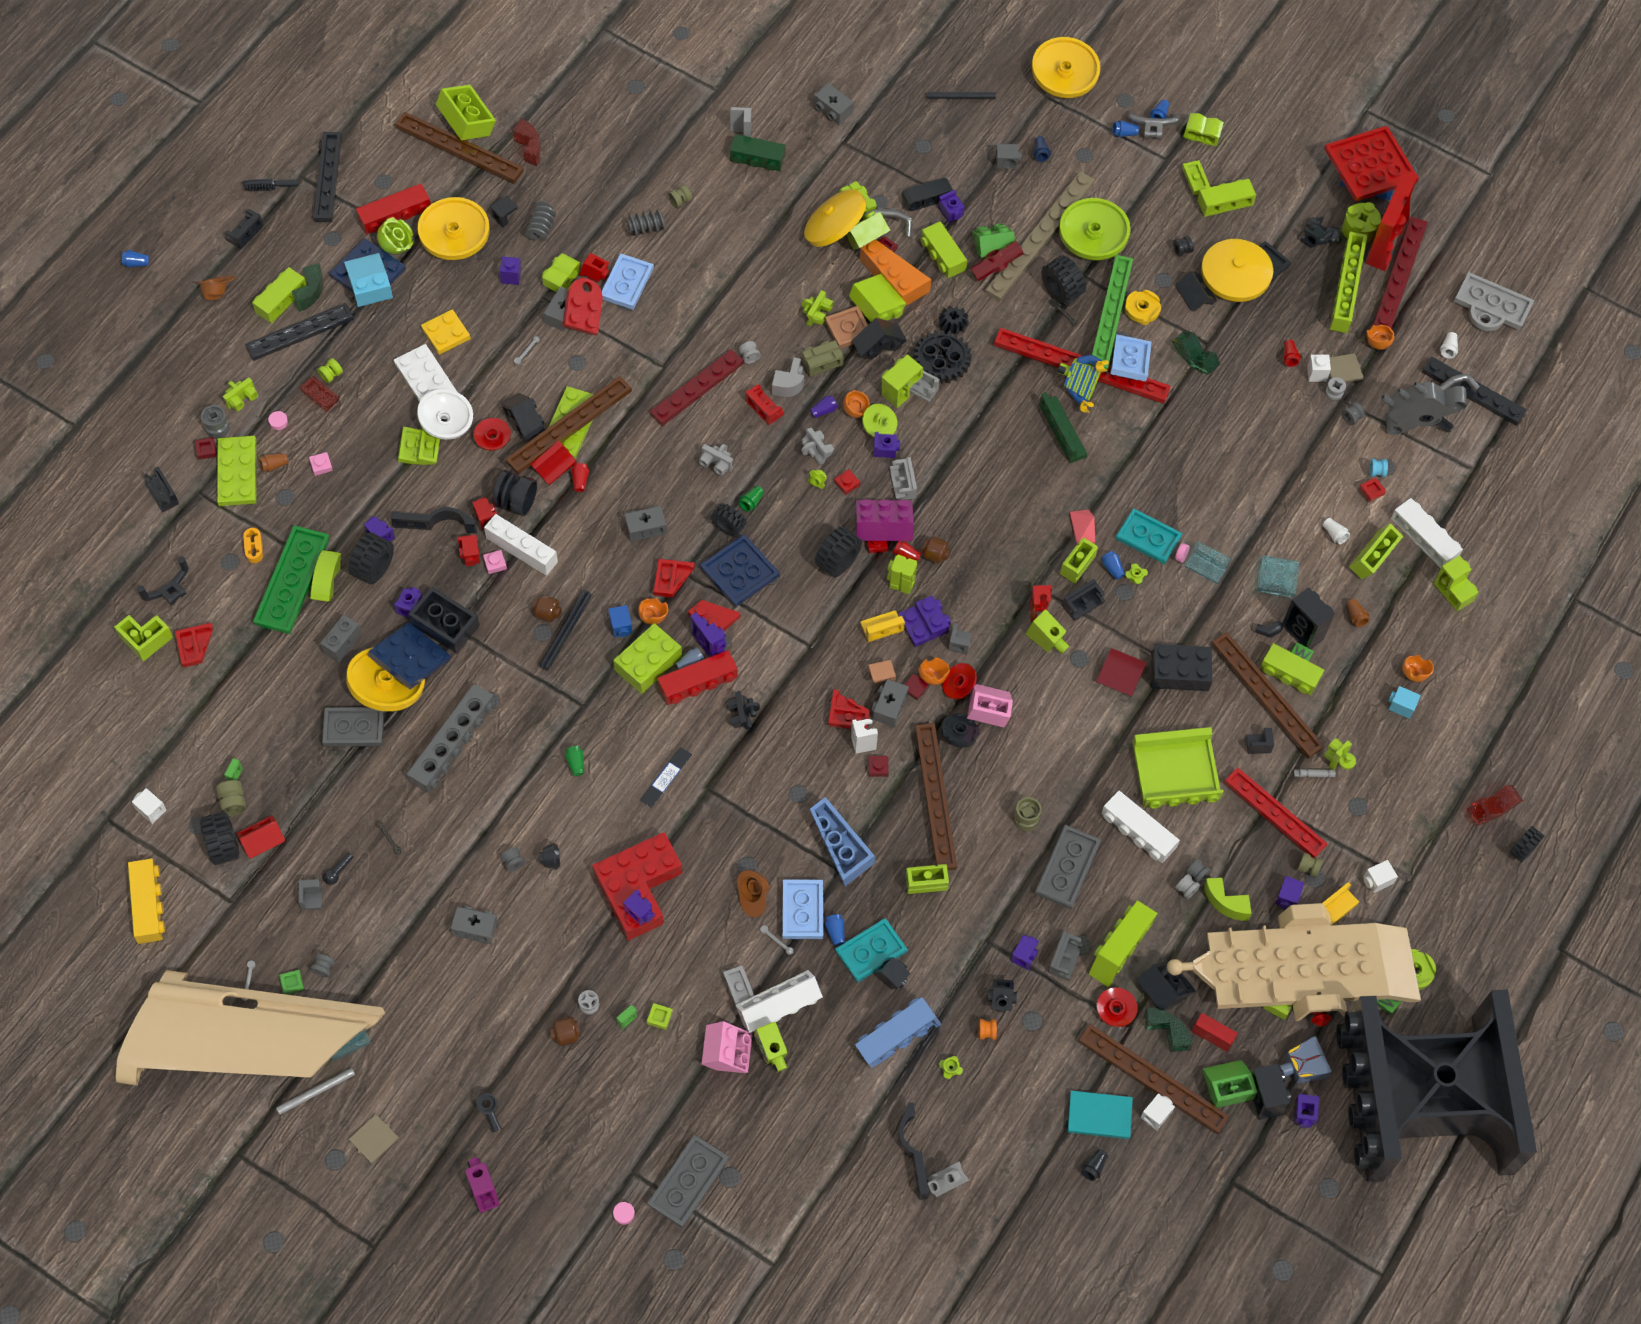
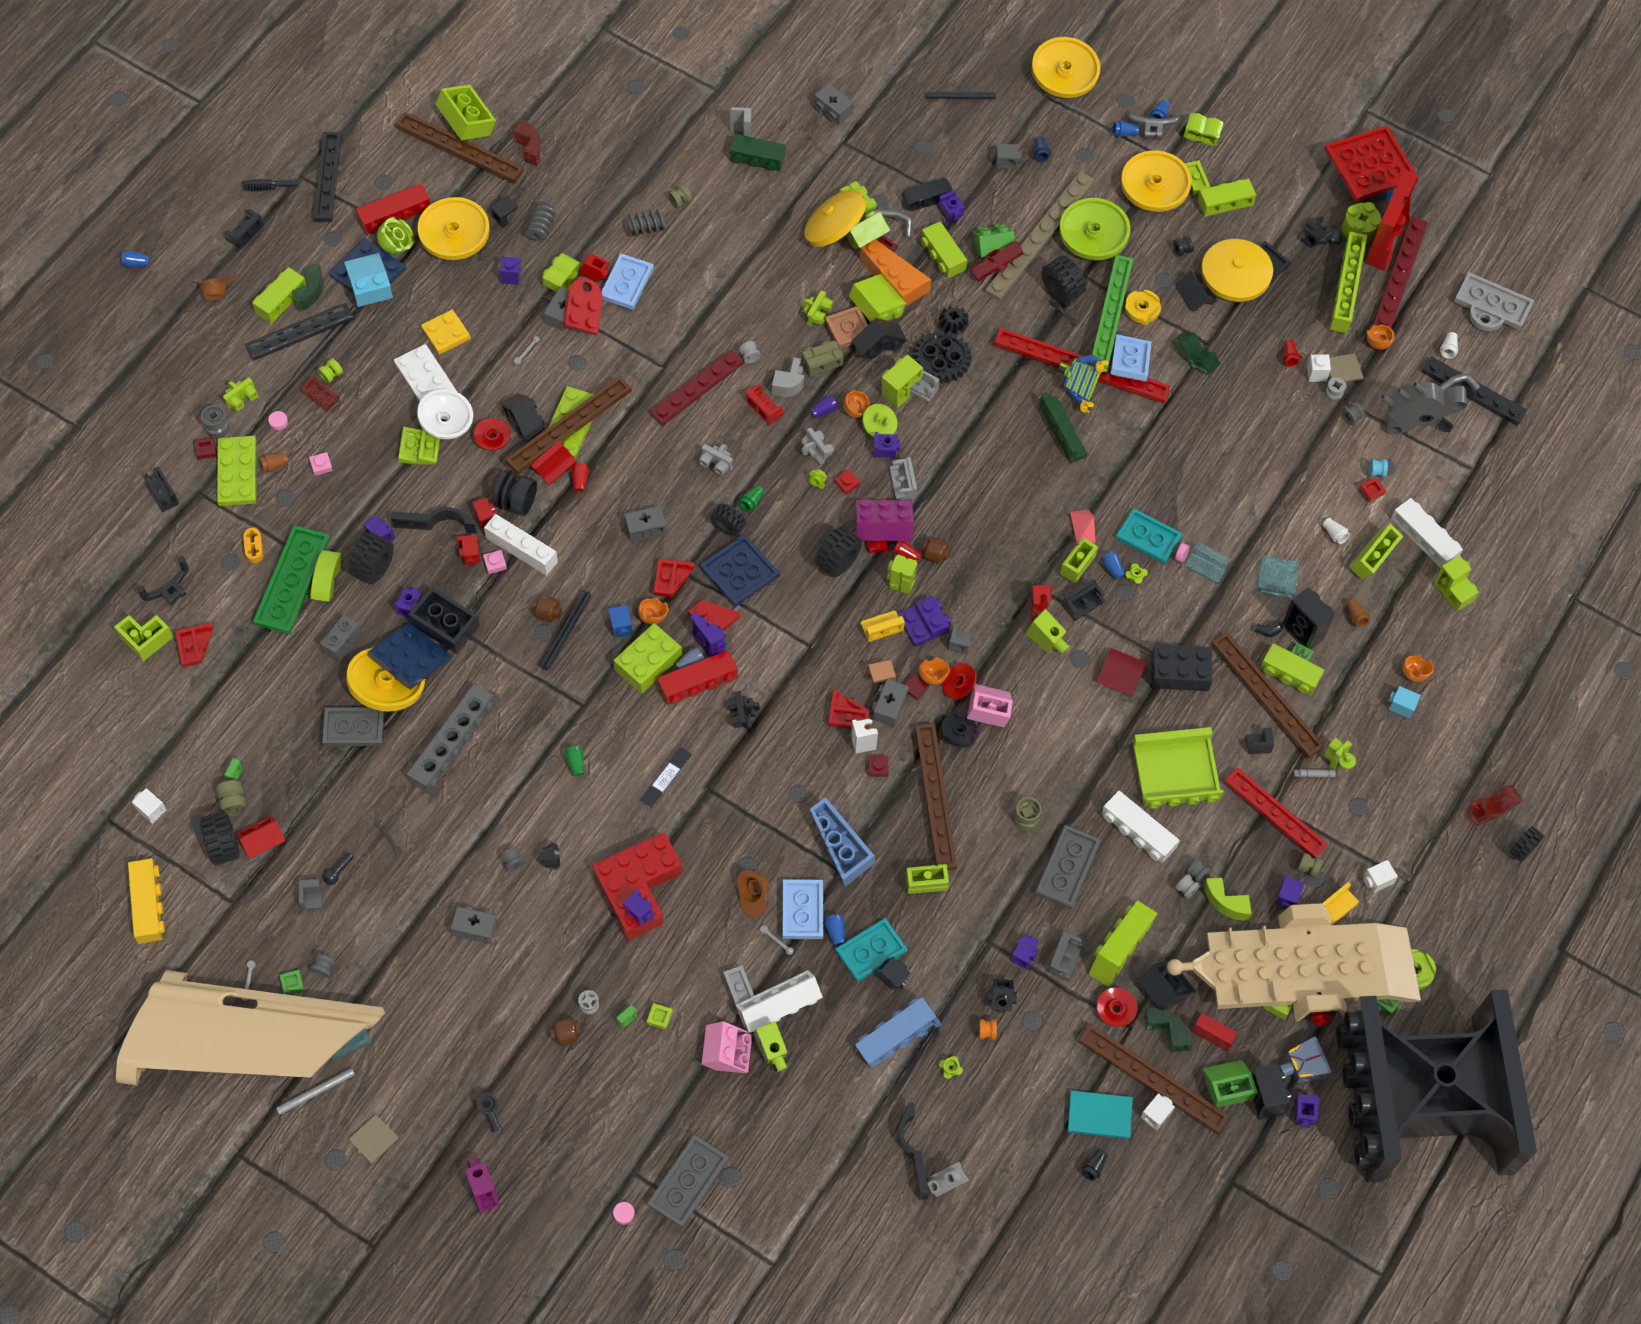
none -> yellow dish [1121,151,1192,212]

